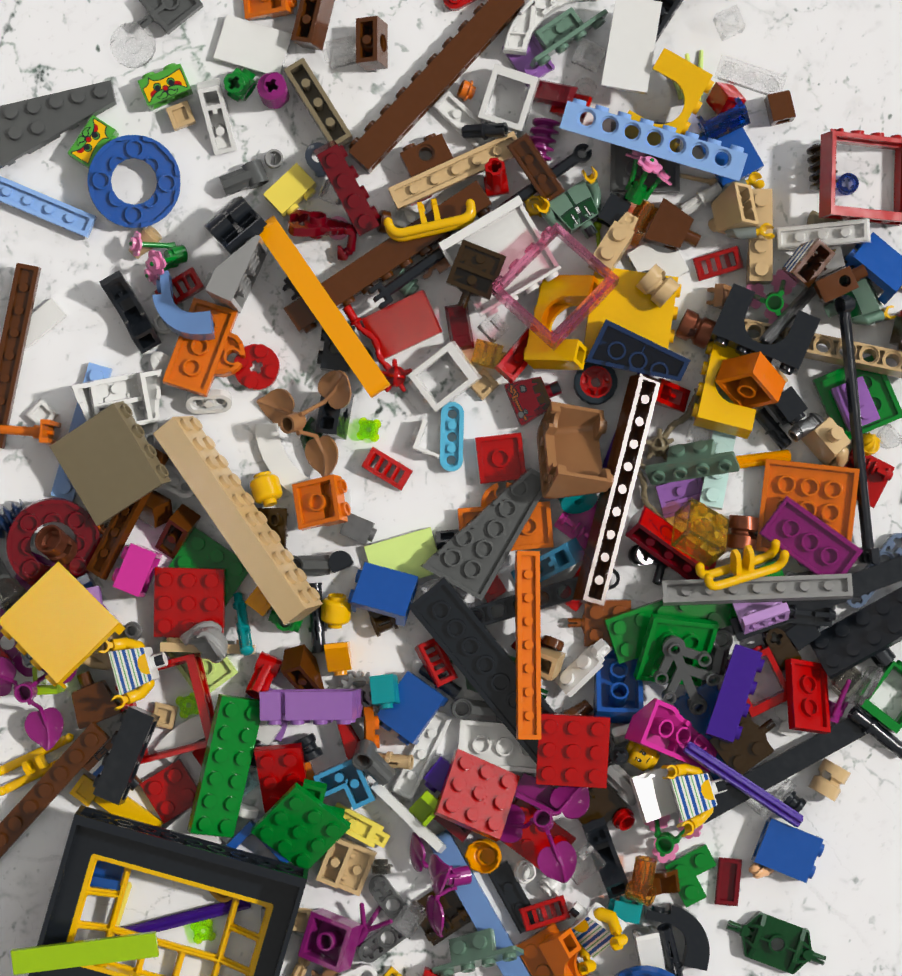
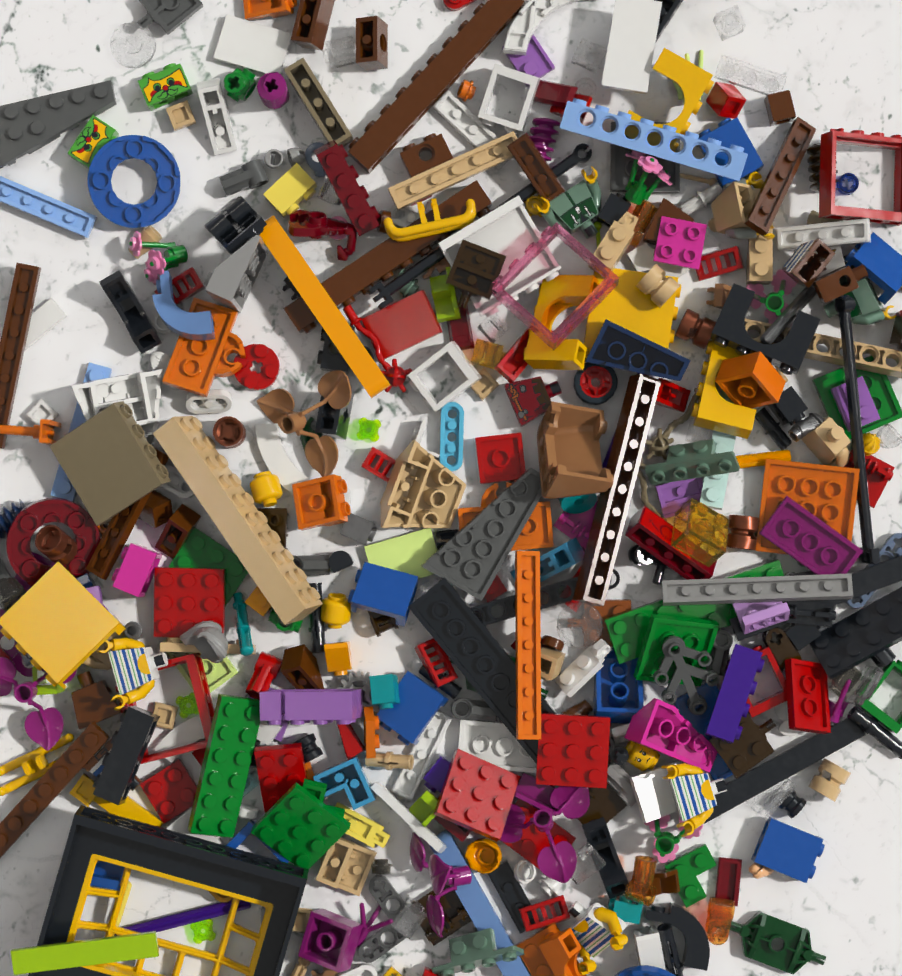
dark grey piece [352,739,396,786] -> none
black axle [461,121,508,140] -> none
red piece [483,158,509,197] -> none
sand green bracket [530,7,608,68] -> none
red plate [612,808,635,831] -> none
dark purple axle [683,741,803,827] -> none
yellow piece [695,539,789,591] -> none
clear blue hinge [696,97,750,141] -> none
none -> copper wheel [213,416,246,448]
none -> light grey hinge [287,147,306,167]
none -> tan wedge [380,440,466,528]
none -> lime panel [429,267,461,323]
none -> clear tile [556,602,603,648]
none -> dark pink hinge [653,216,707,270]
none -> clear orange piece [705,897,735,945]
none -> reddish brown plate [744,117,816,236]

